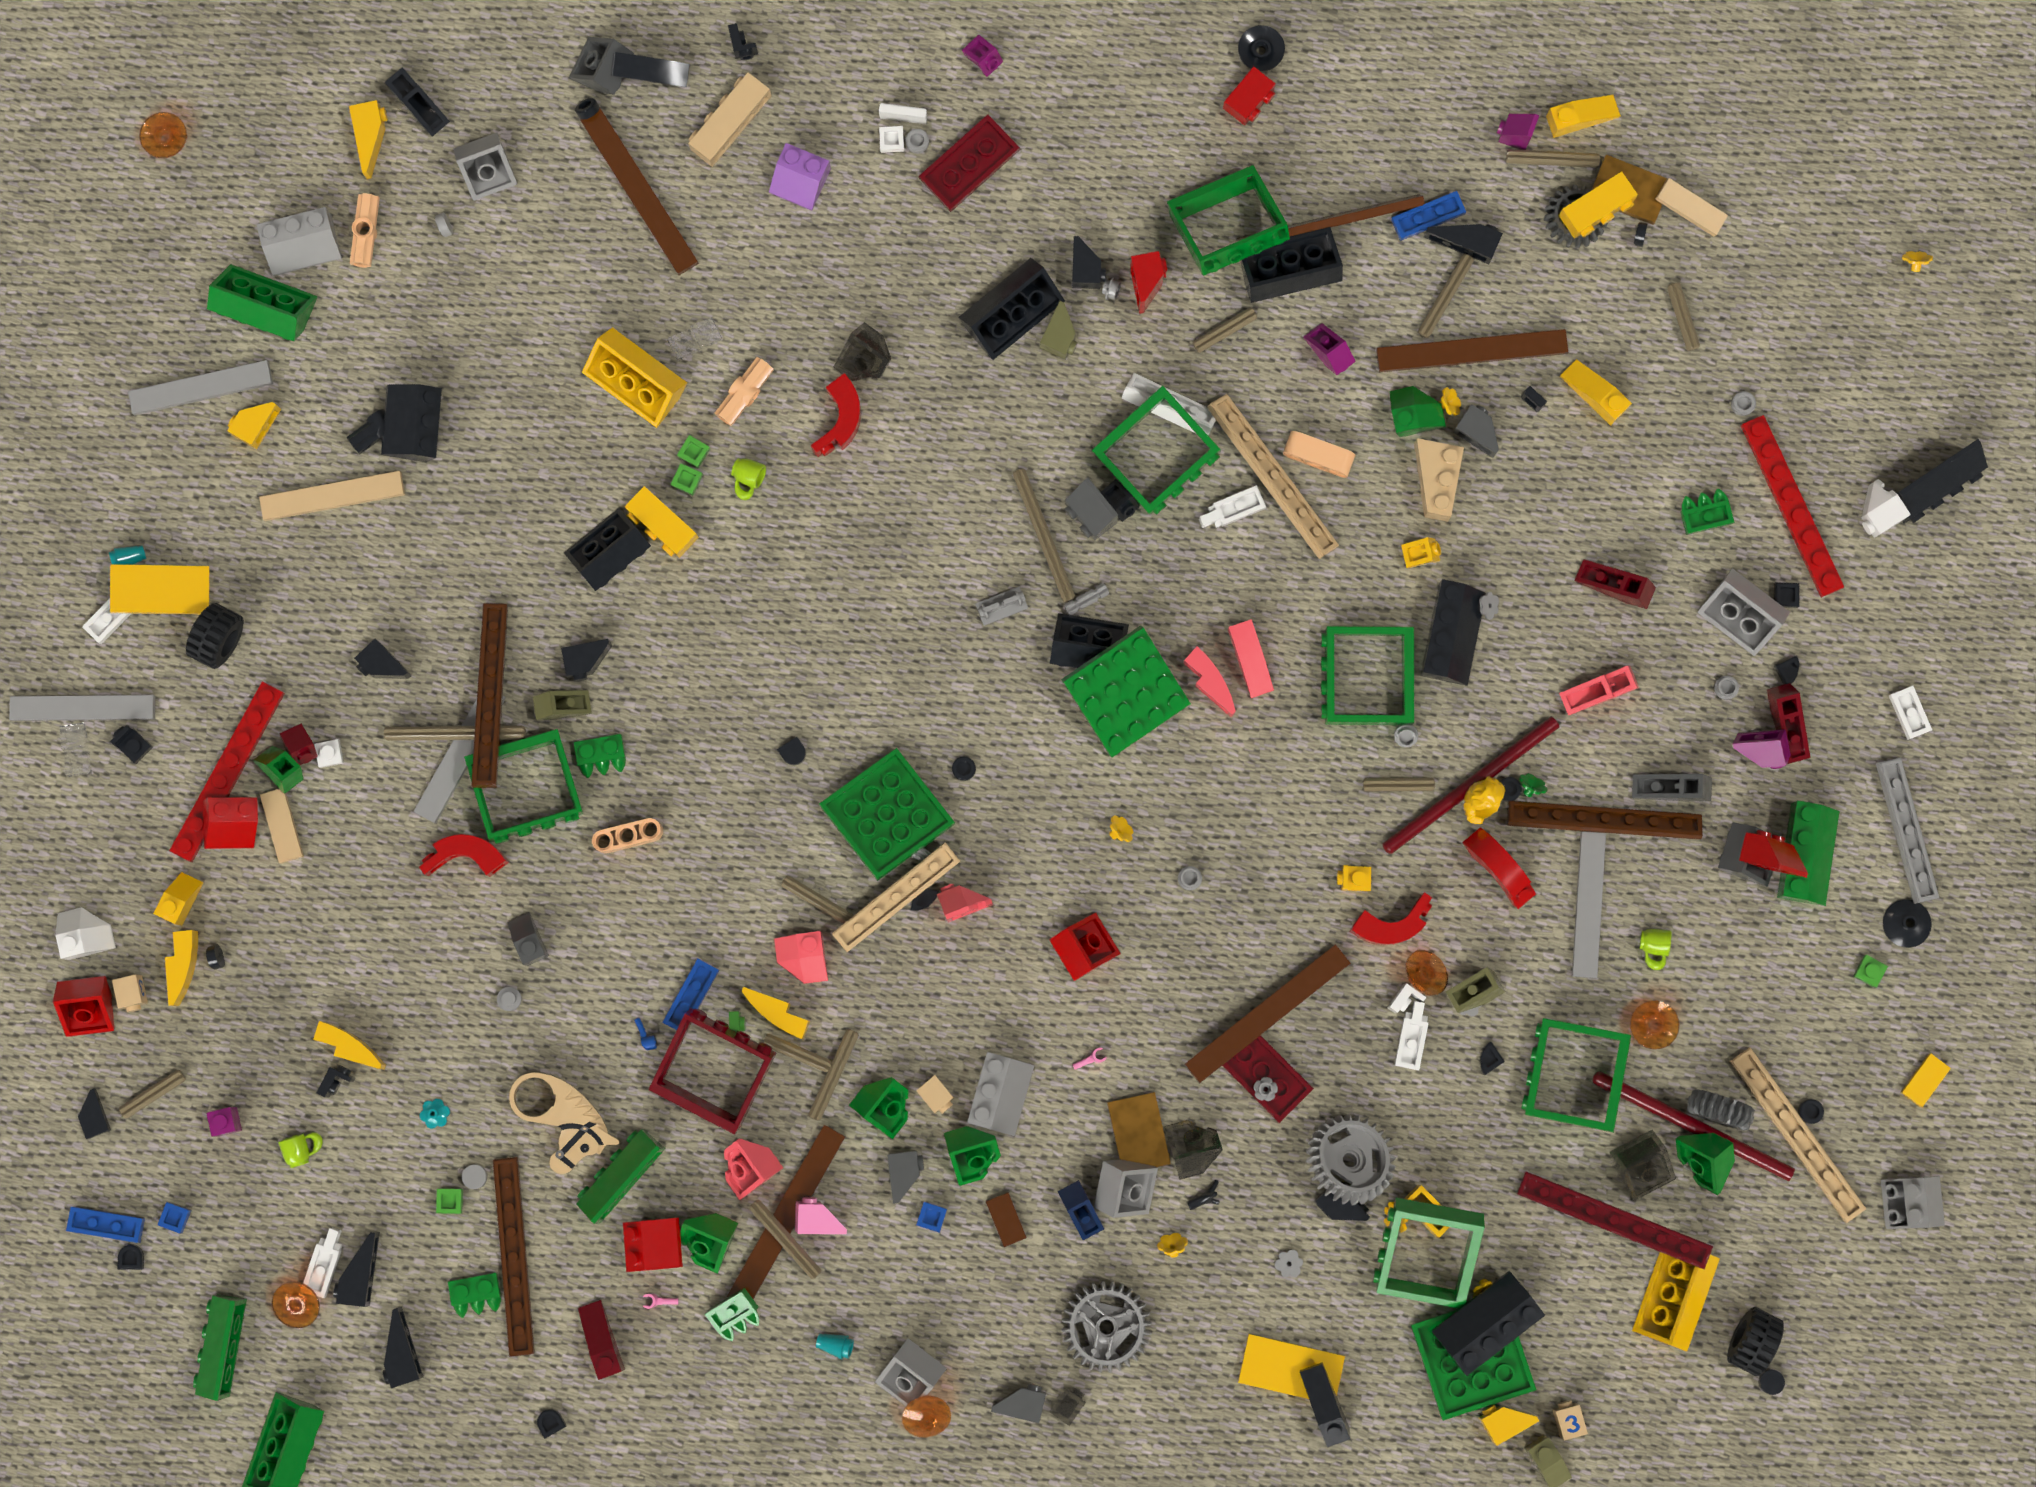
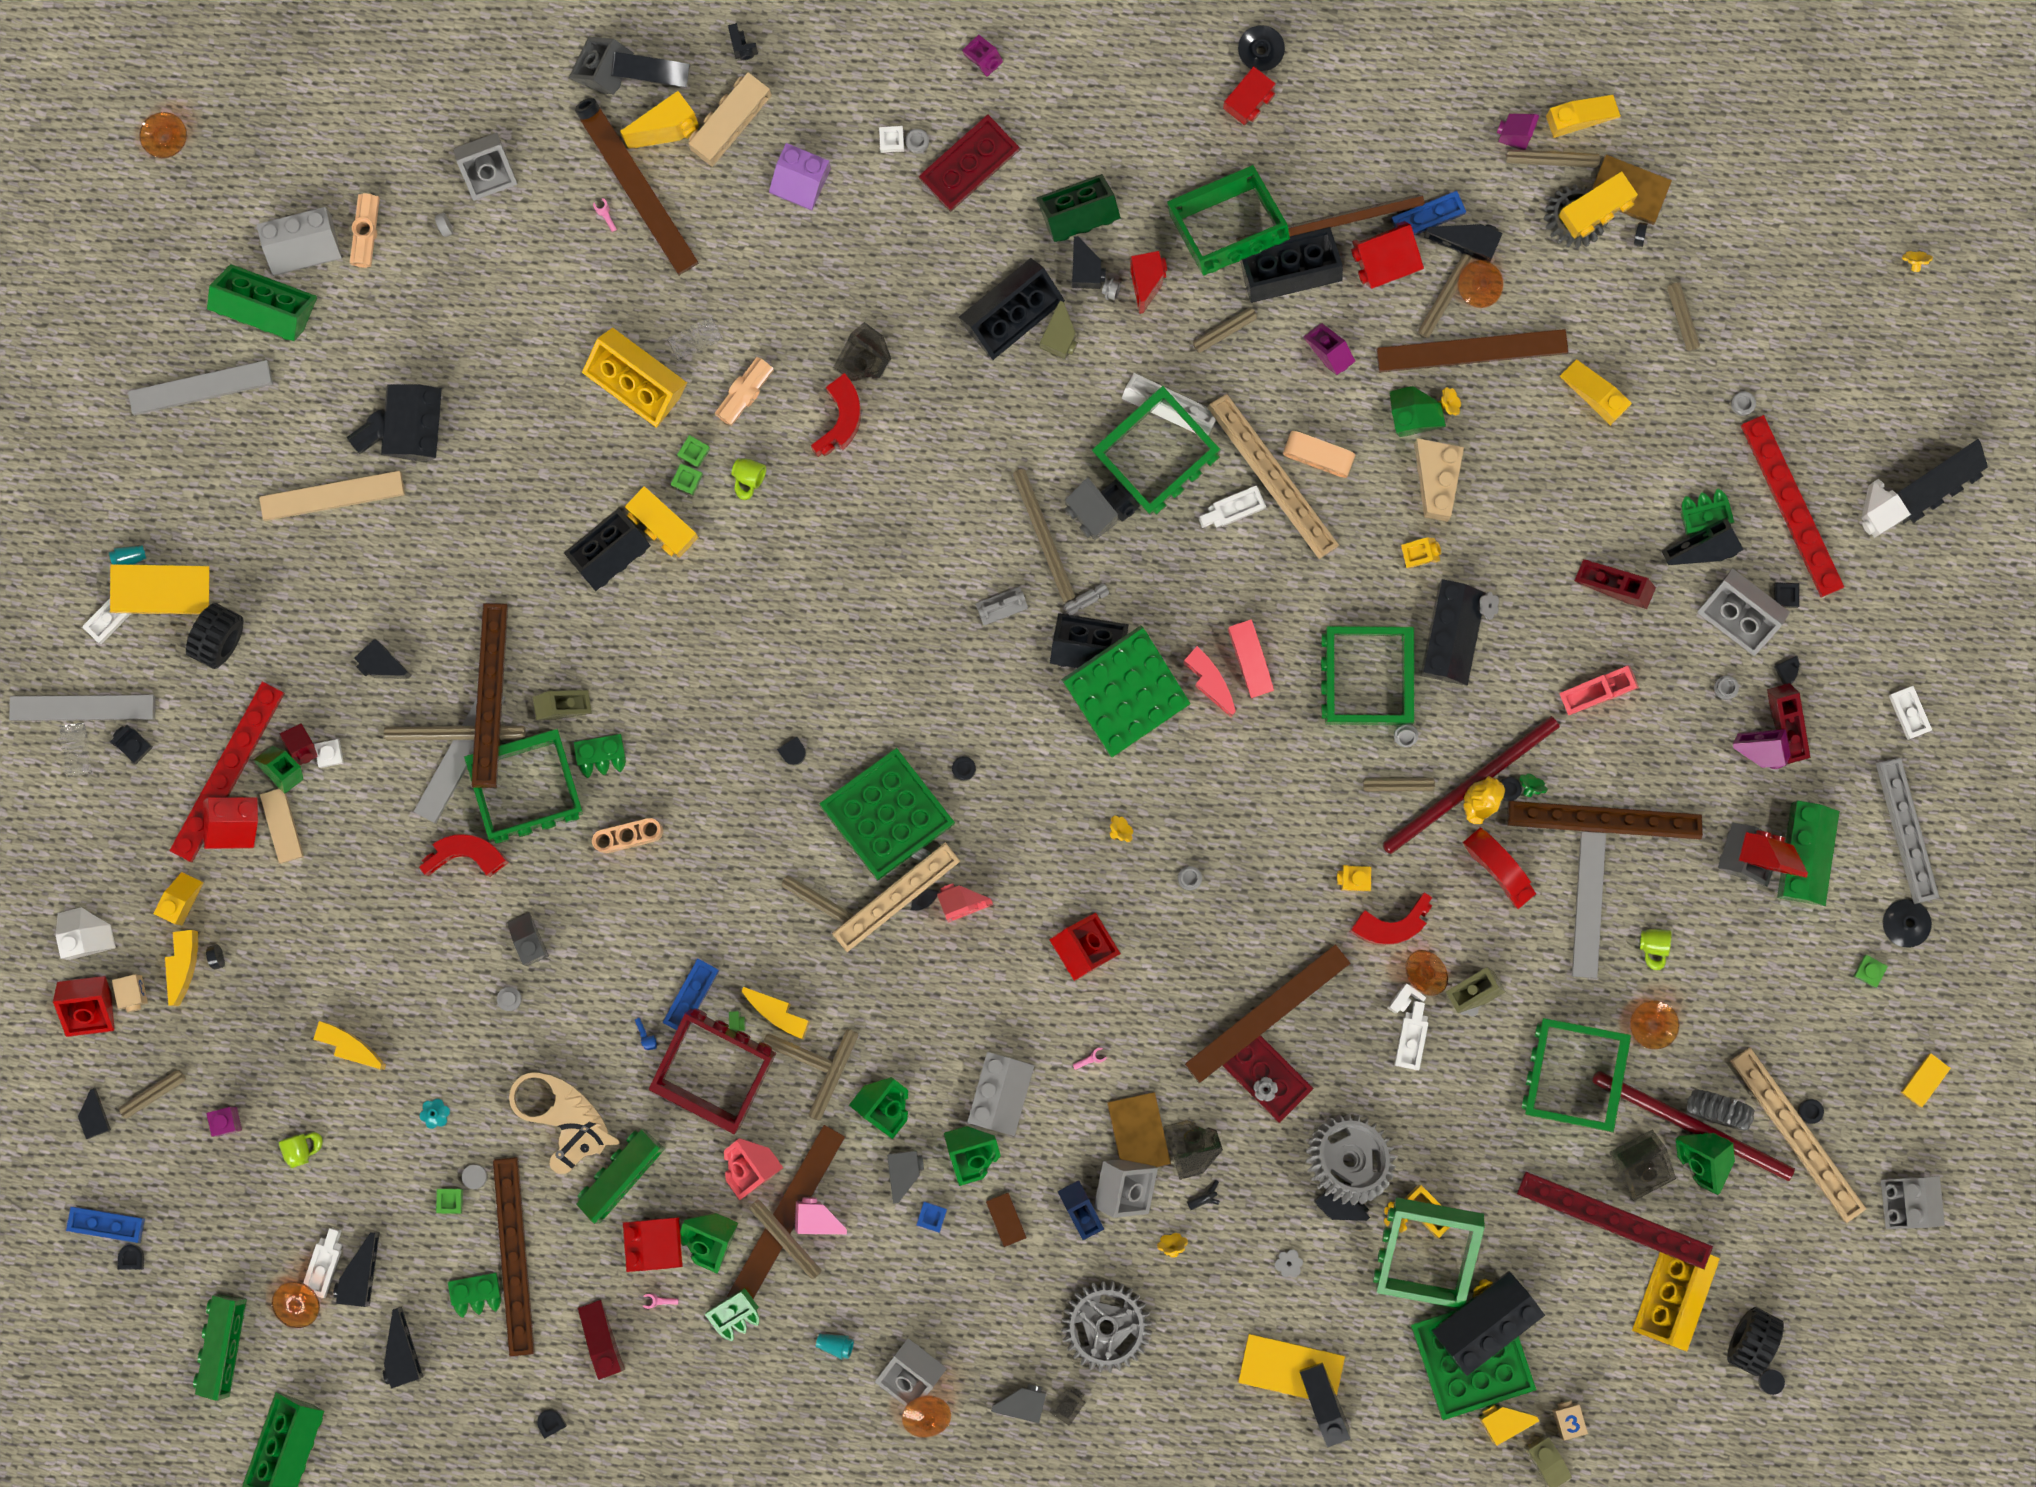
blue plate [158,1202,192,1234] -> none
yellow slope [227,402,281,449] -> none
black bracket [316,1065,355,1098] -> none
yellow slope [349,100,388,179] -> none
black slope [384,67,450,137] -> none
black slope [561,639,612,682] -> none
coral slope [774,931,828,984] -> none
white tile [879,103,927,124] -> none
tan brick [916,1075,954,1114] -> none
dark grey slope [1453,404,1499,458] -> none
black tile [1480,1041,1505,1075] -> none
black tile [1521,386,1547,412] -> none
dark grey slope [1632,774,1712,801] -> none
tan tile [1655,178,1728,237] -> none
none -> bright pink hand [593,198,617,232]
none -> yellow slope [620,91,699,149]
none -> dark green slope [1036,174,1121,242]
none -> red panel [1351,221,1424,289]
none -> clear orange dish [1458,260,1503,308]
none -> black slope [1662,517,1744,565]

